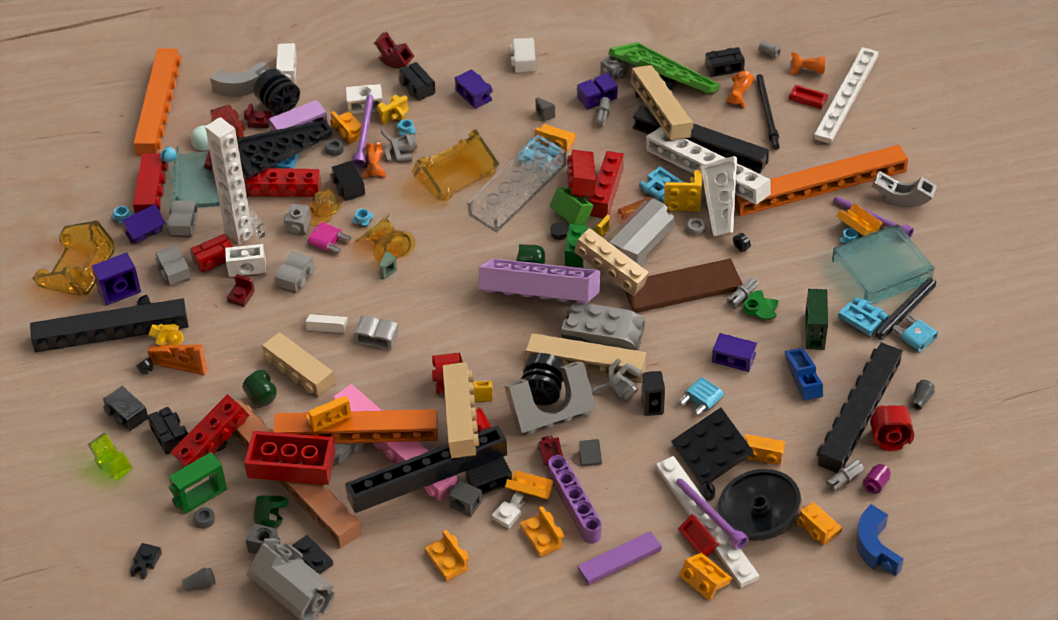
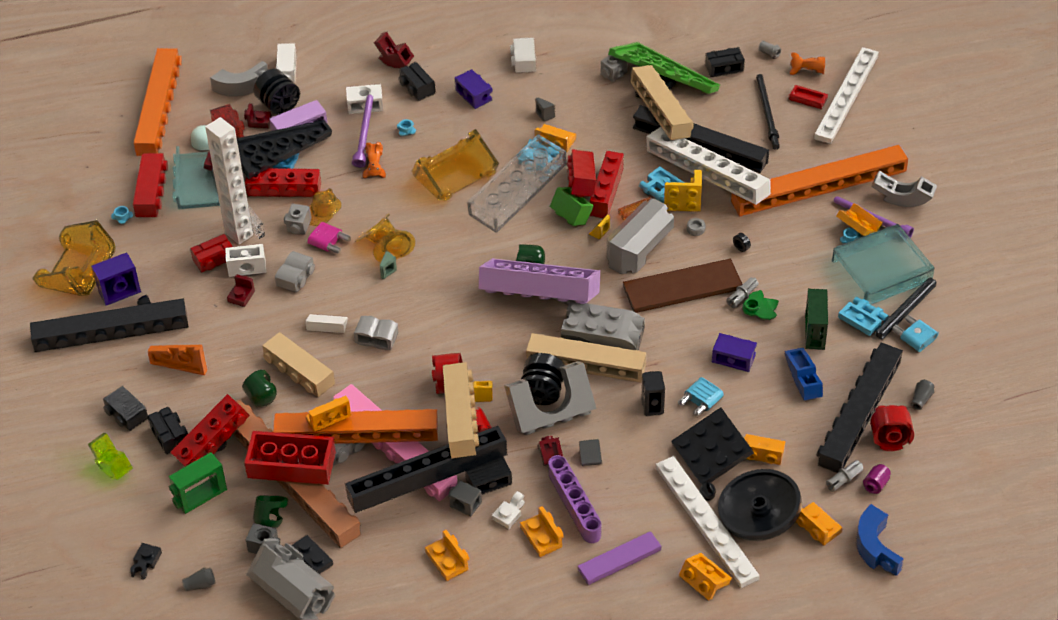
dark purple brick [120,204,166,243] -> none
black hinge [136,357,153,374] -> none
yellow hips [149,324,184,345] -> none
light grey brick [154,245,191,285] -> none
medium azure hinge [160,147,177,162] -> none
light grey brick [166,201,198,236] -> none
dark grey tile [193,507,215,529] -> none
dark grey tile [325,139,344,156] -> none
light orange bracket [330,111,368,144] -> none
black brick [330,160,365,201] -> none
medium azure plate [352,208,373,226] -> none
yellow hips [377,95,409,125] -> none
light grey piece [381,128,417,163] -> none
light orange bracket [505,470,554,501] -> none
black tile [550,222,569,240] -> none
green brick [565,224,588,268] -> none
tan brick [574,228,649,296] -> none
dark purple piece [577,73,618,110] -> none
light grey piece [591,358,642,402] -> none
light grey axle [595,97,611,126] -> none
medium lavender piece [676,478,748,550] -> none
red tile [678,514,720,557] -> none
white wing [700,156,737,237] -> none
orange animal [726,71,754,108] -> none

